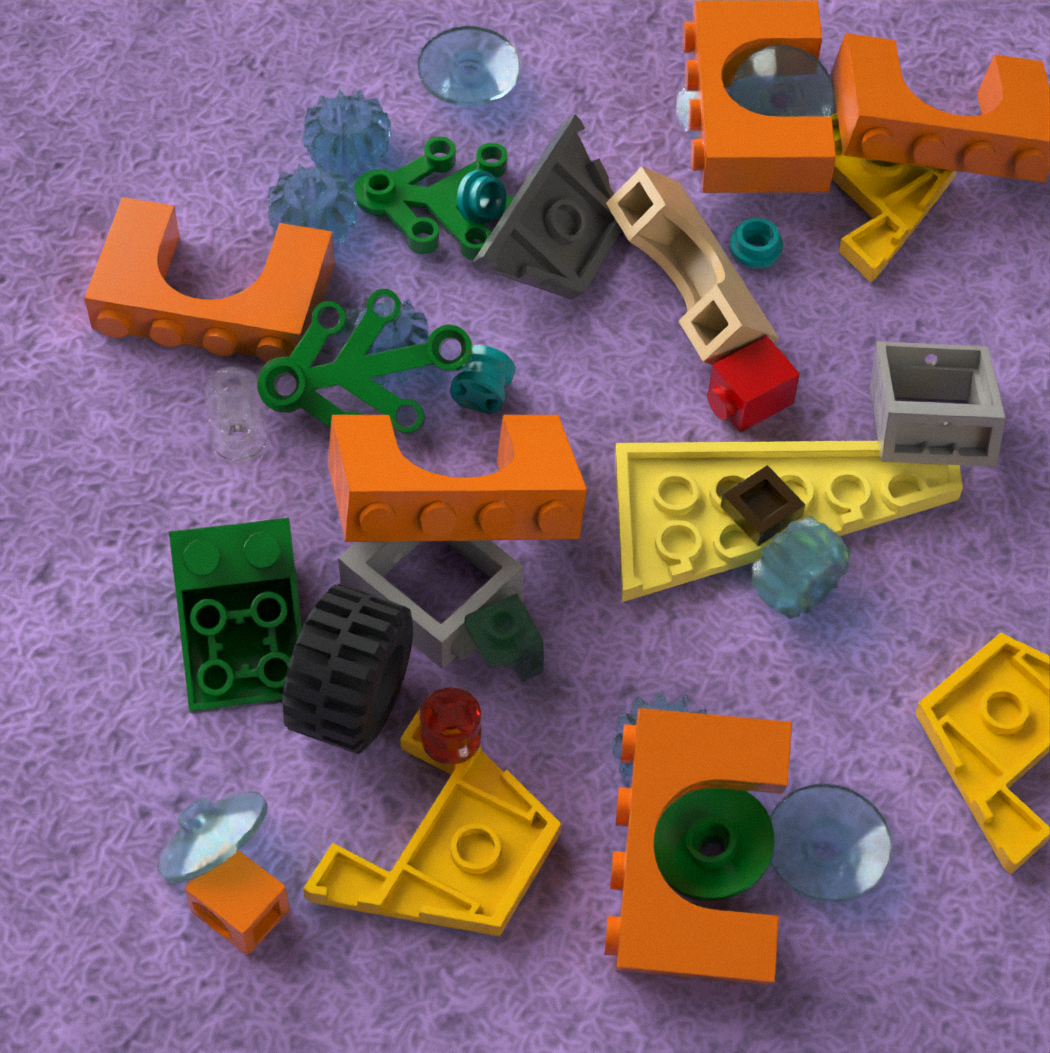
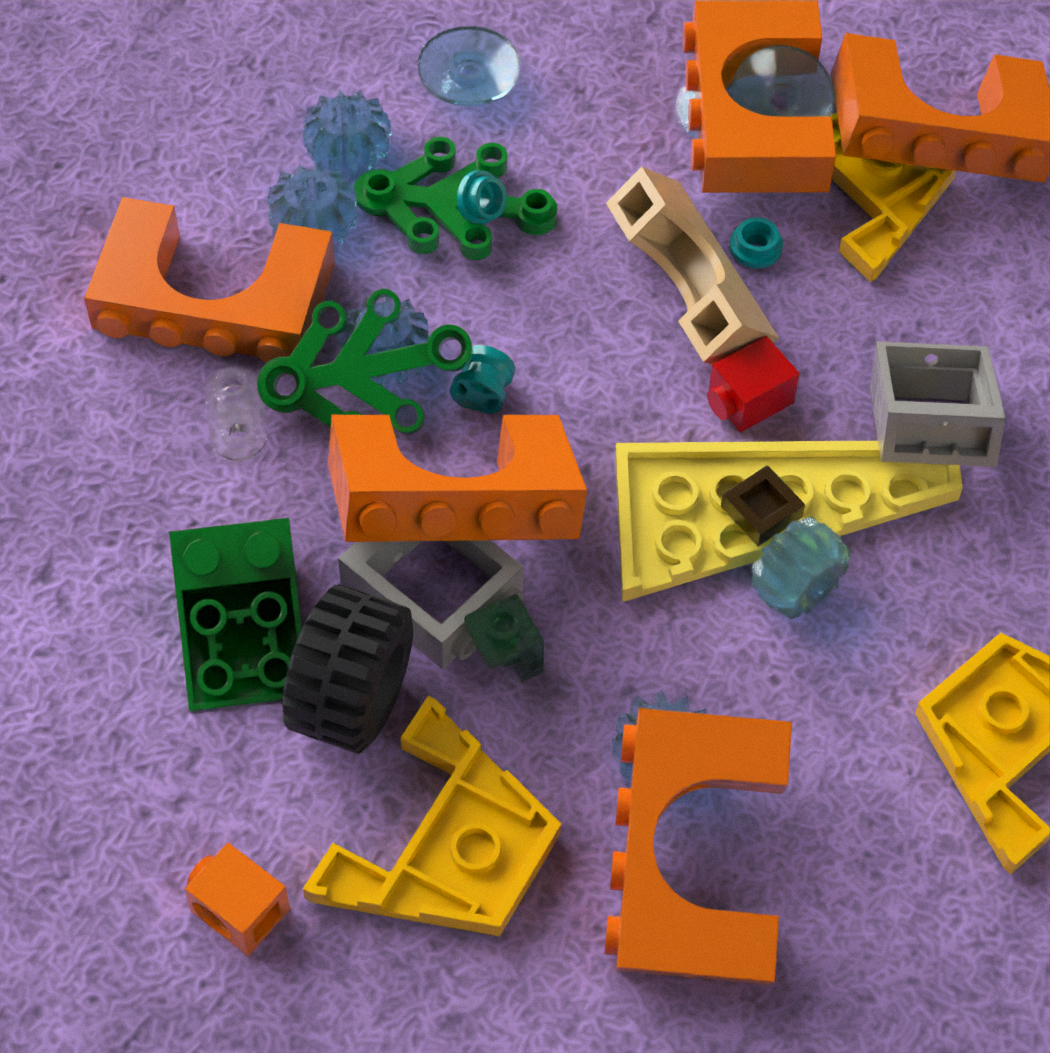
clear light blue dish [157,791,268,883] -> none
clear red wheel [419,687,482,765] -> none
dark grey wing [472,115,622,299] -> none
green dish [654,788,775,901] -> none
clear light blue dish [770,784,892,903] -> none

